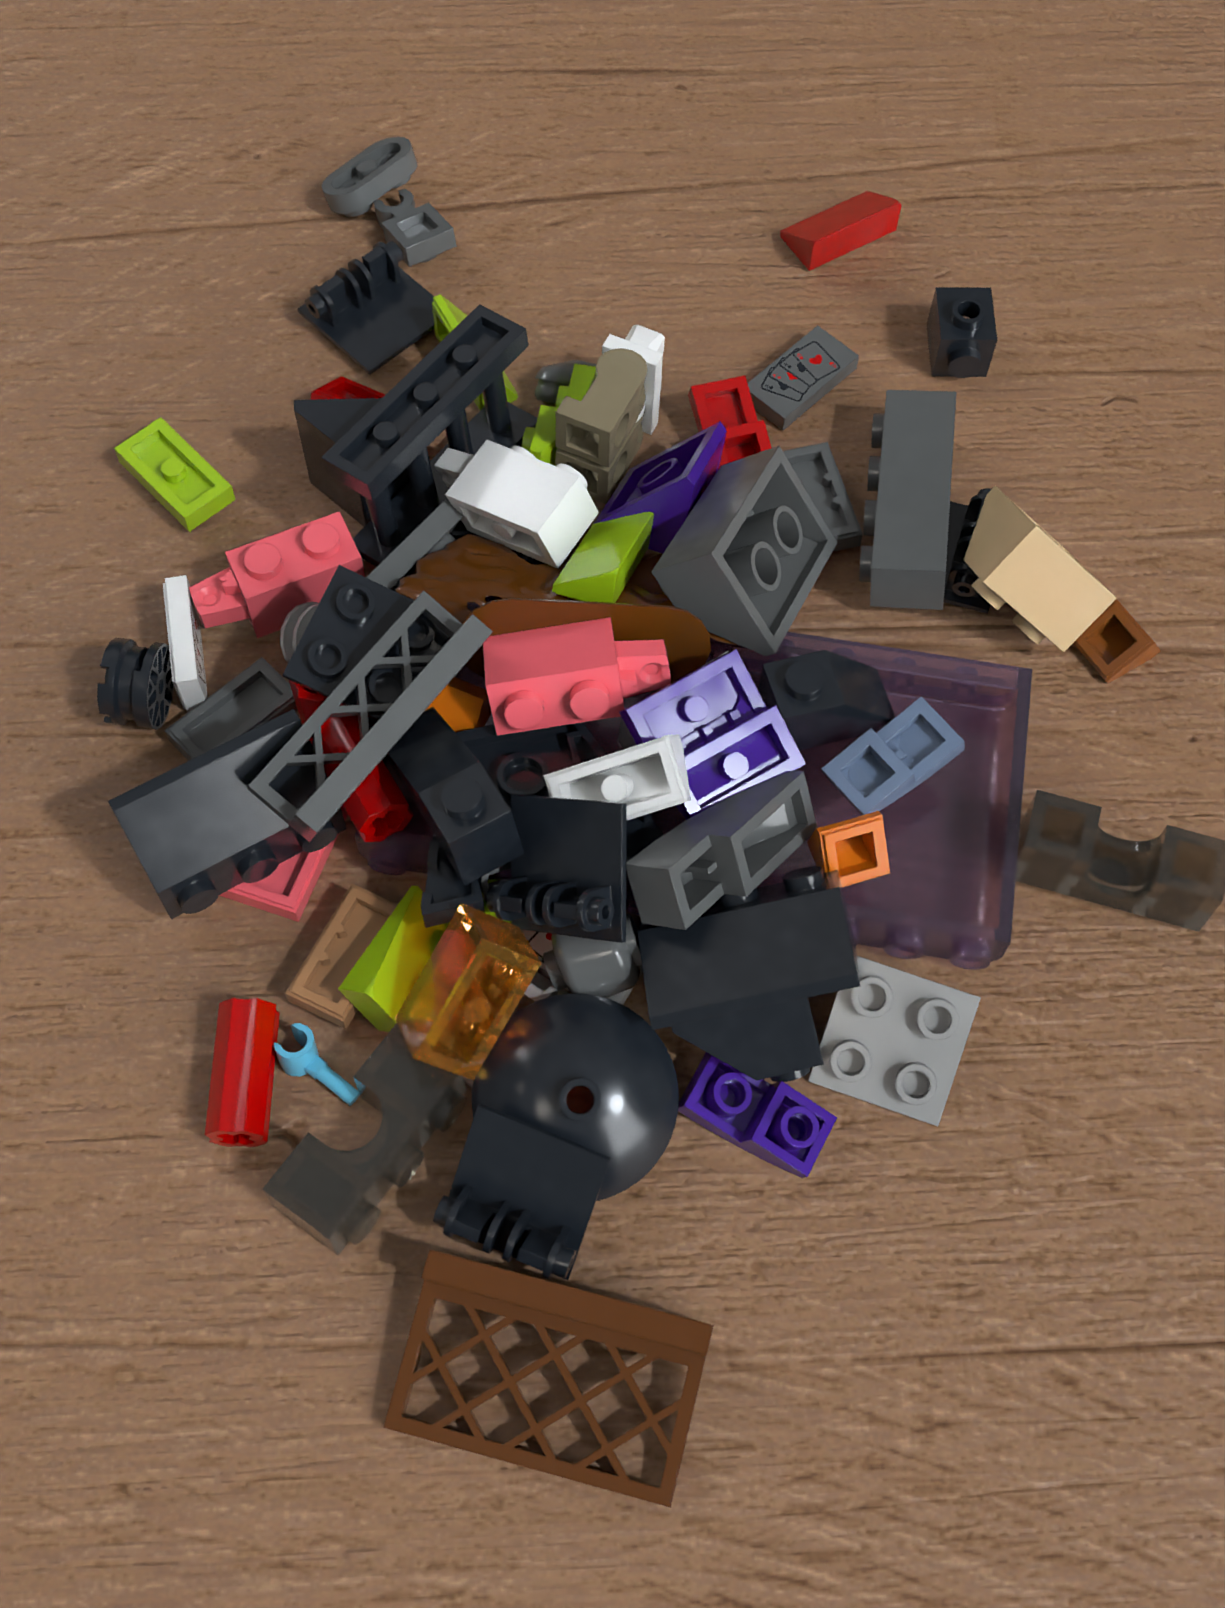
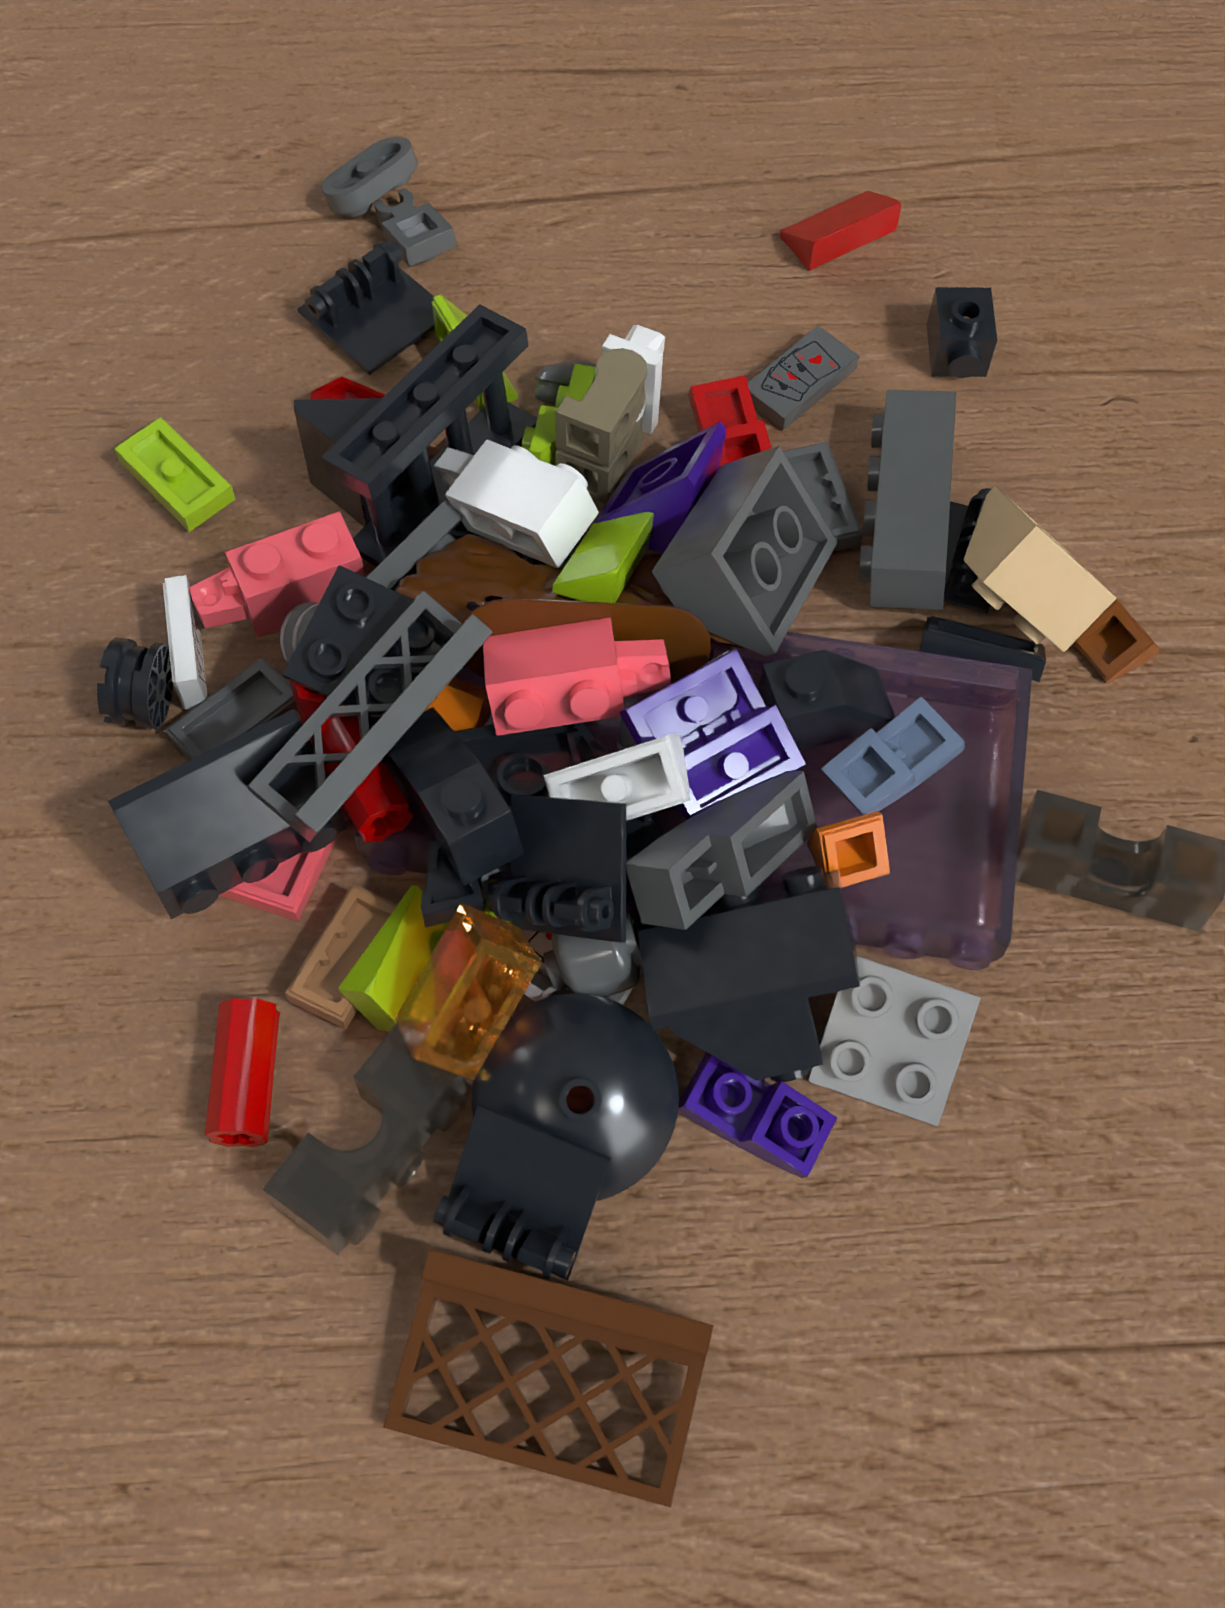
medium azure hand [274,1023,361,1106] -> none
none -> black tile [919,615,1046,682]

